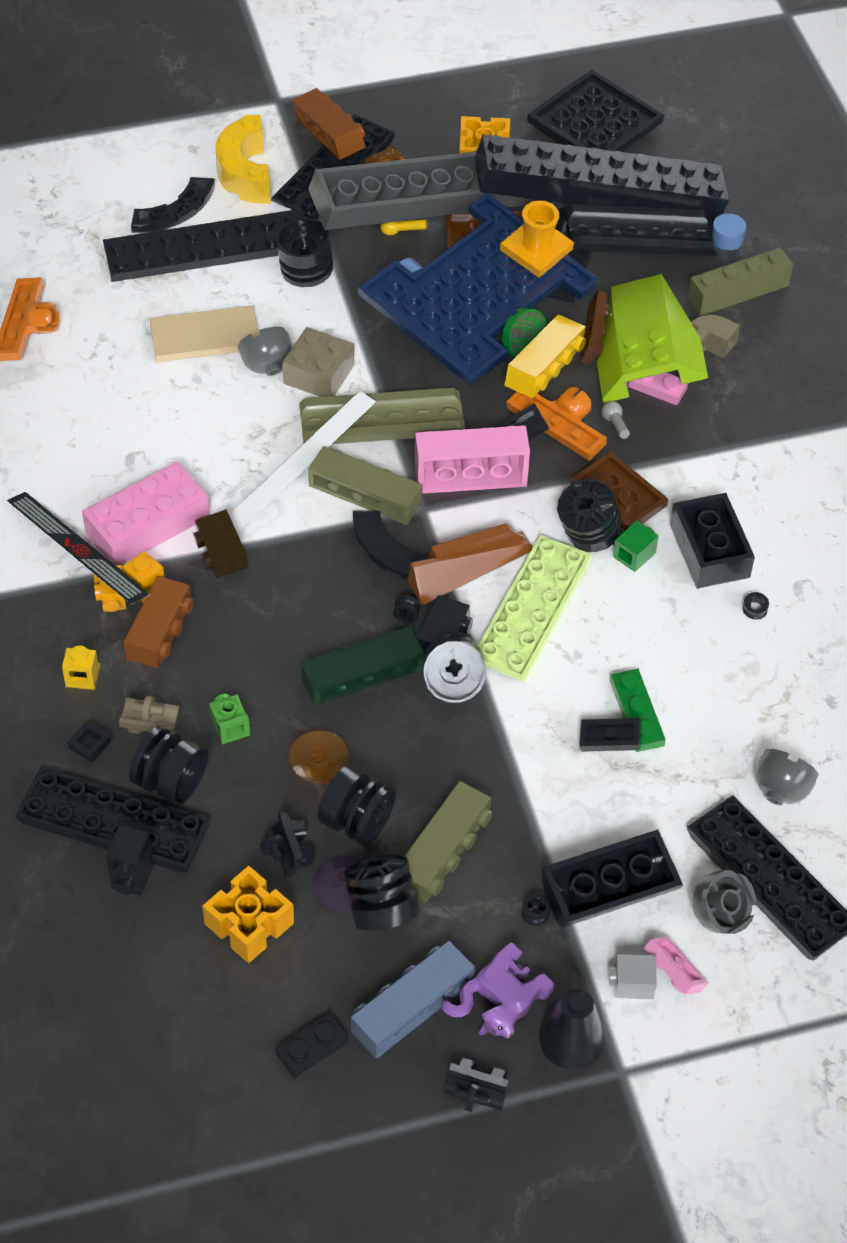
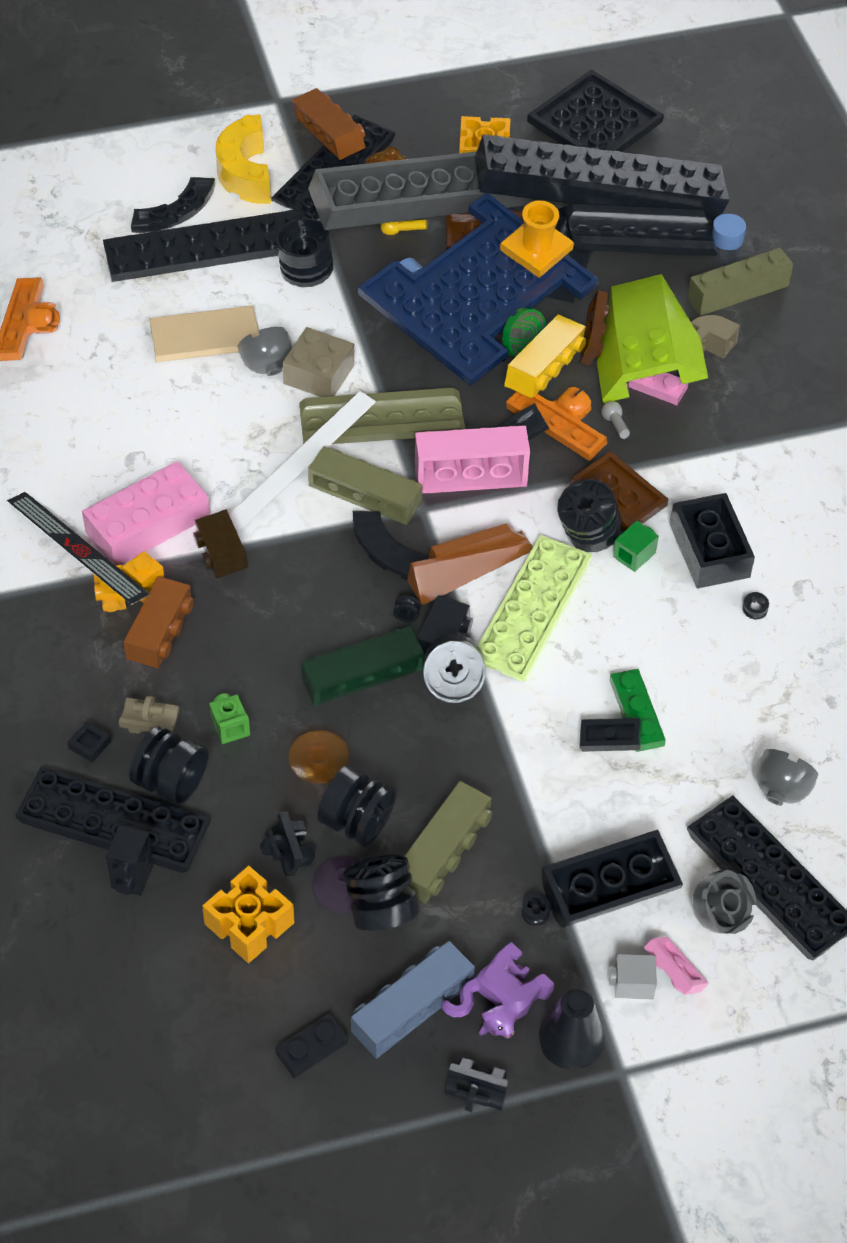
yellow brick [62,645,100,690] -> none

